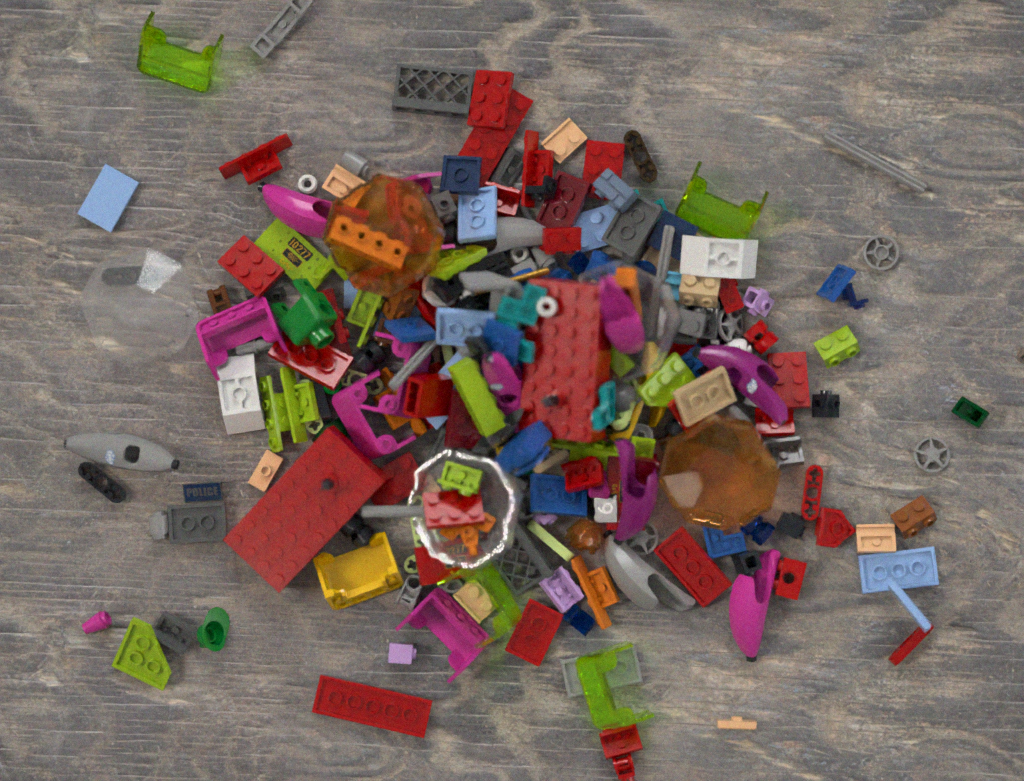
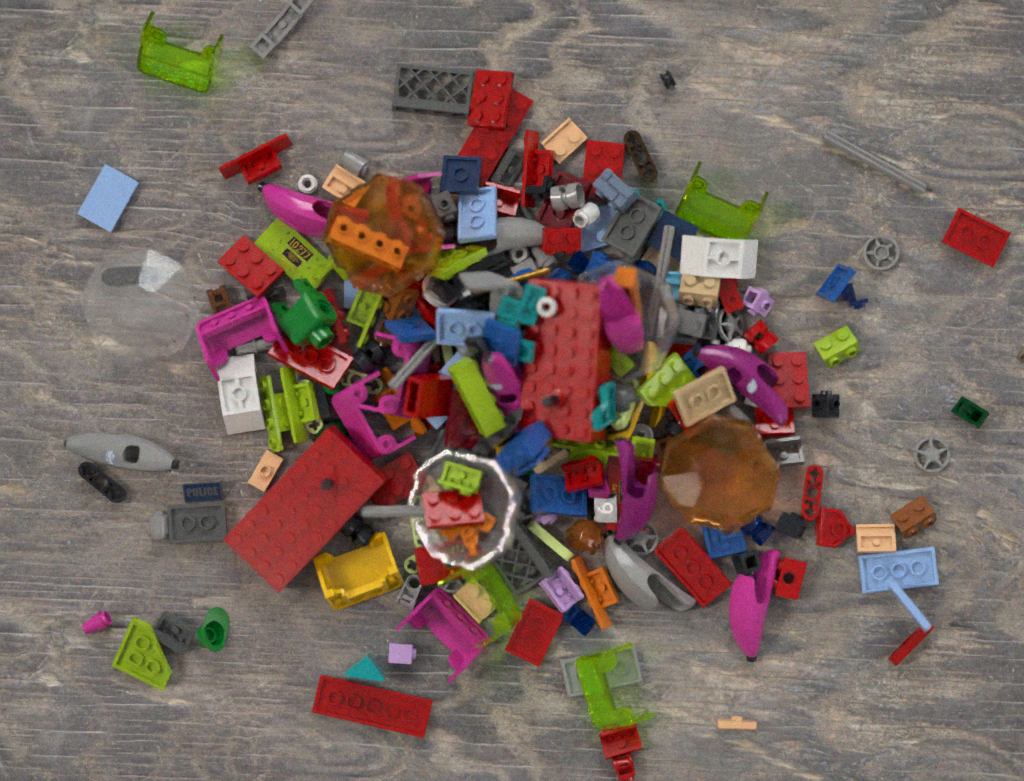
none -> teal slope [345,653,386,682]
none -> light grey wheel [550,182,585,211]
none -> white brick [573,202,600,228]
none -> black bush [660,70,676,90]
none -> red plate [941,208,1010,268]

